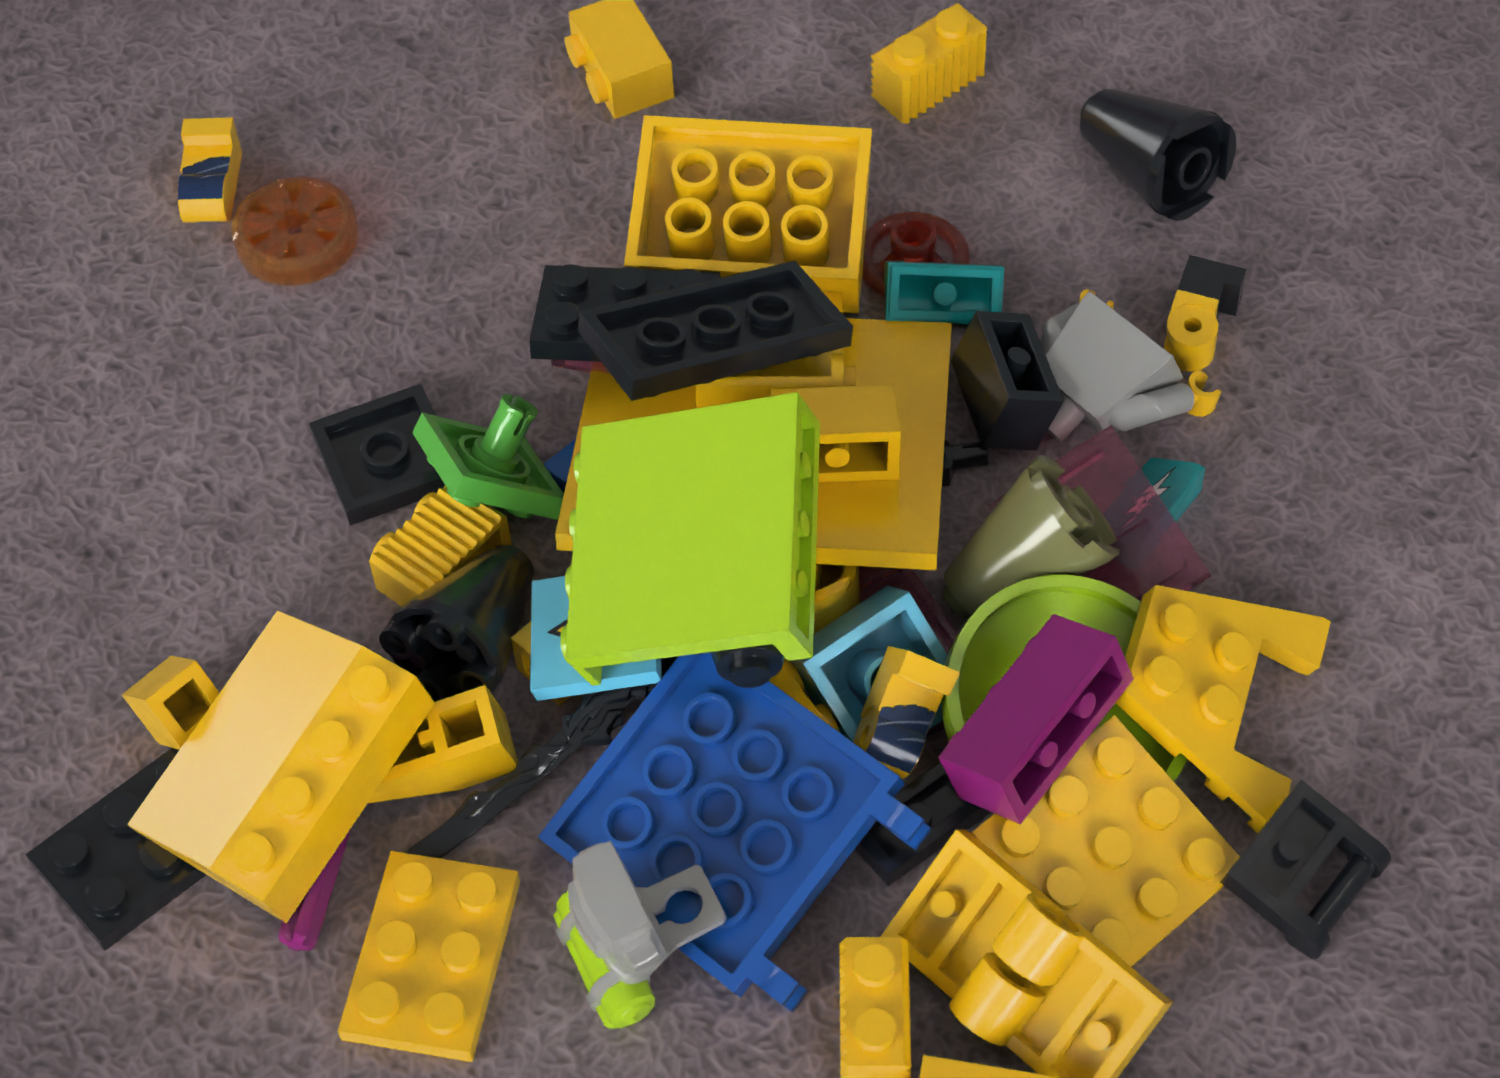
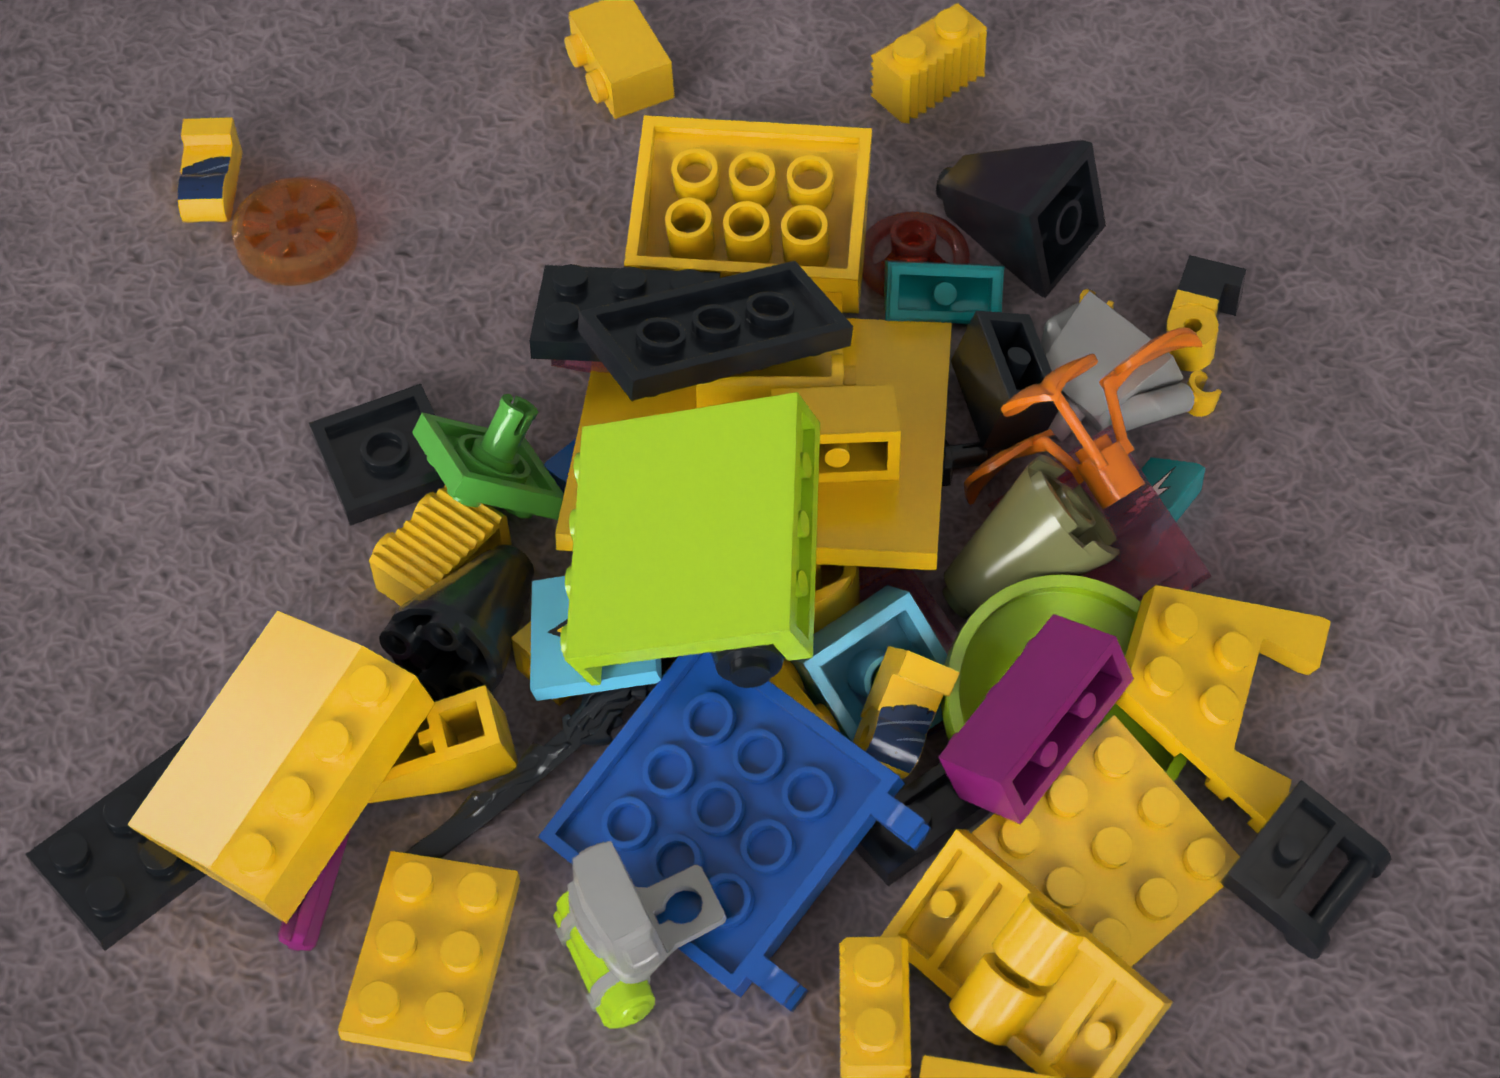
yellow brick [122,655,220,750] -> none
black cone [1080,88,1236,221] -> none
none -> black slope [936,140,1106,298]
none -> orange plant [964,327,1203,510]

